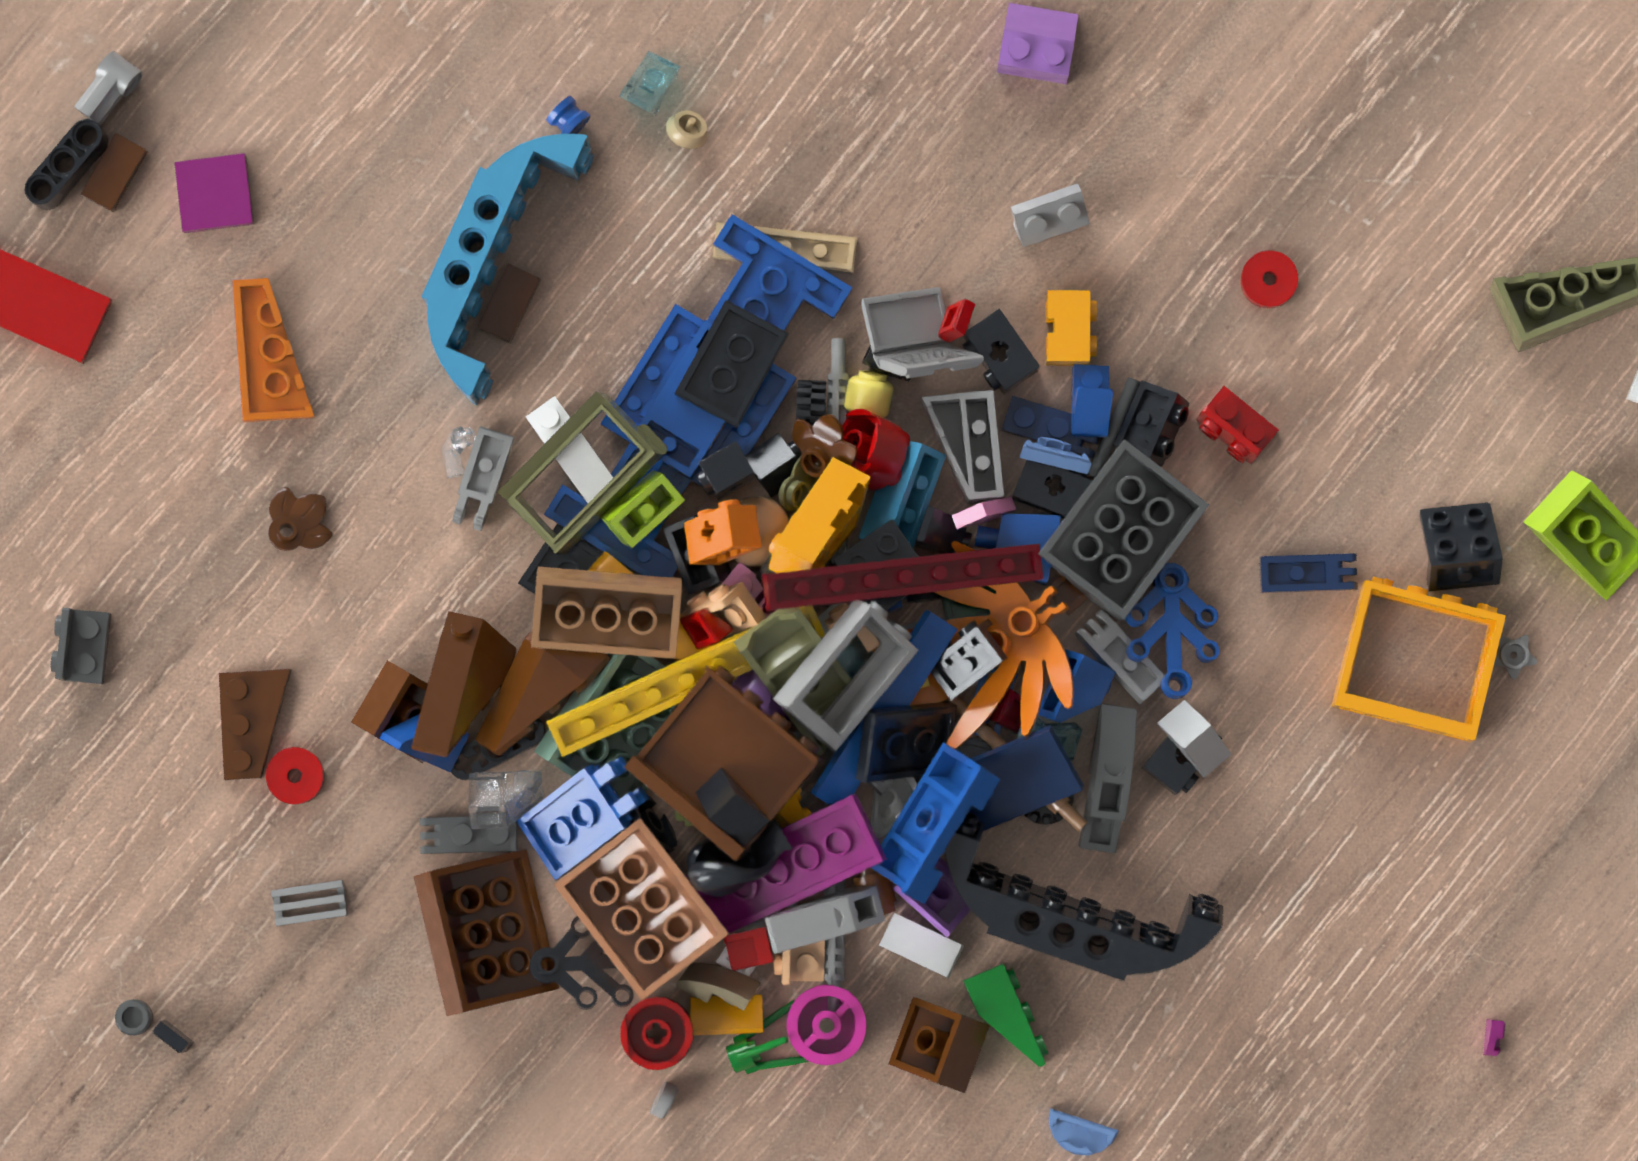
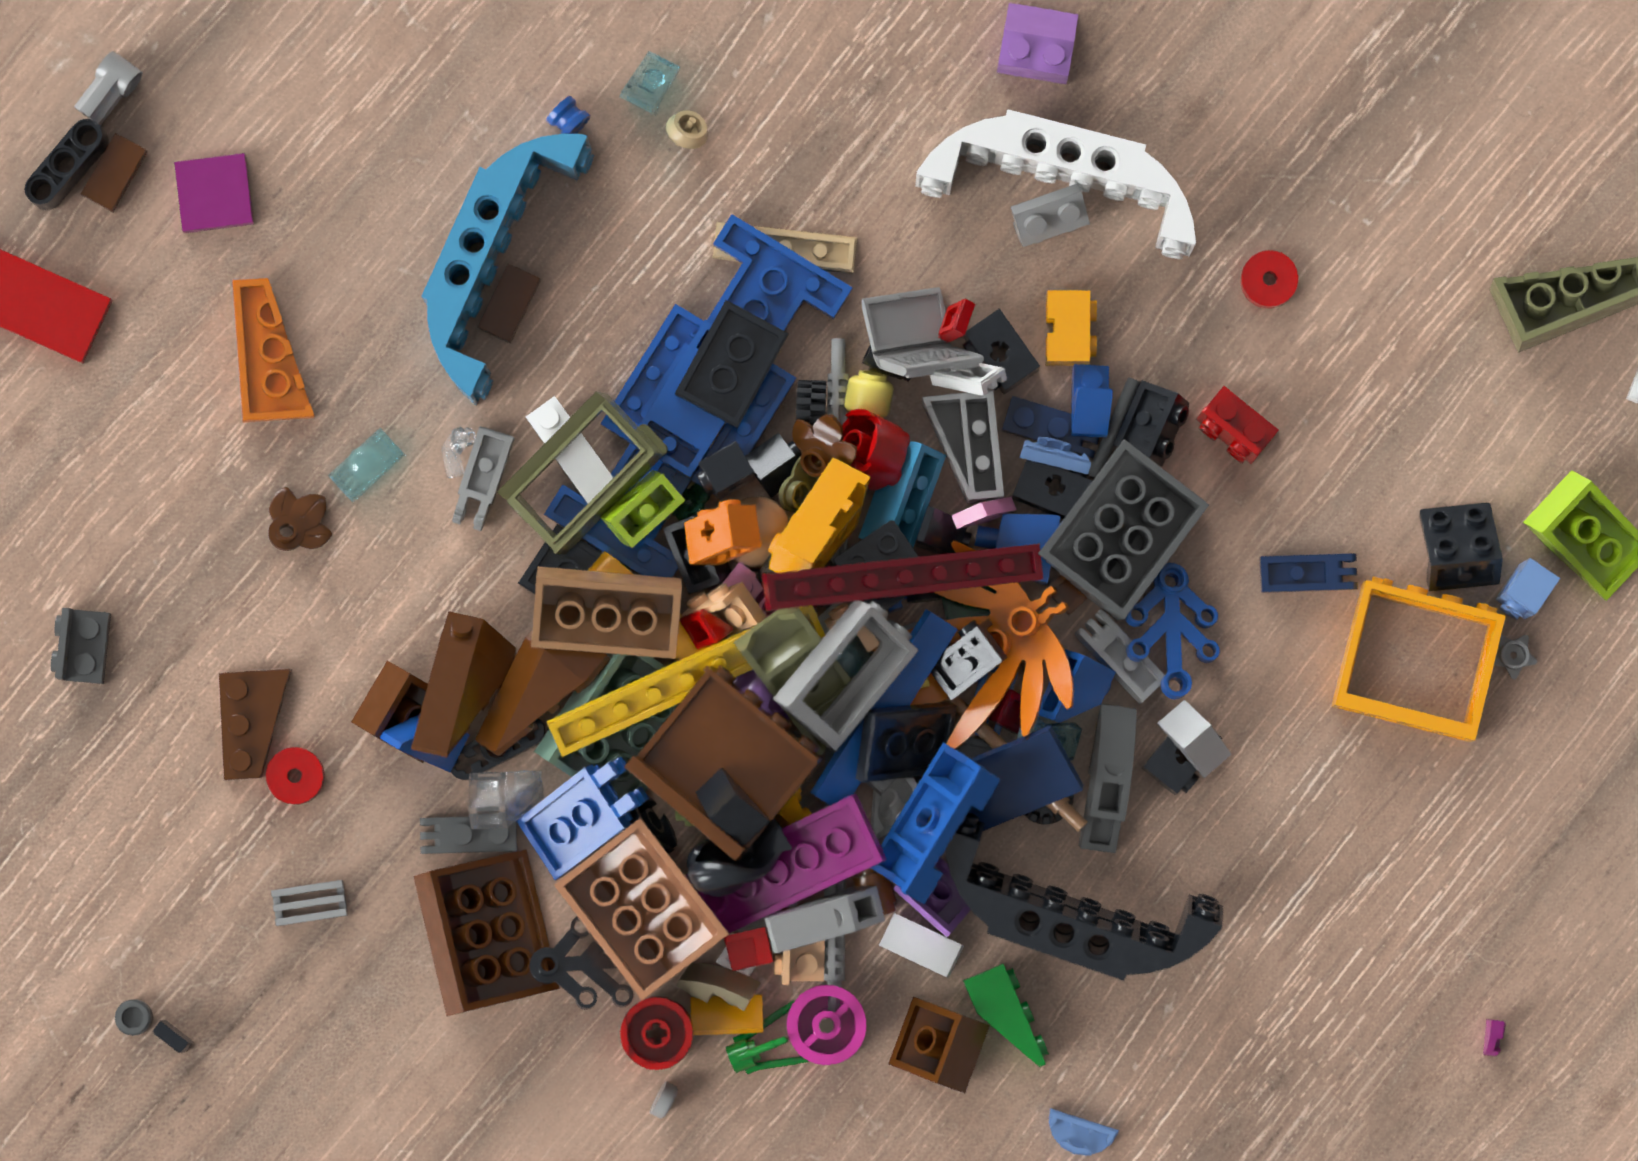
none -> clear light blue tile [328,428,405,502]
none -> clear green plant [671,484,711,521]
none -> white slope [915,109,1196,259]
none -> white tile [930,363,1007,396]
none -> medium blue brick [1495,558,1560,620]

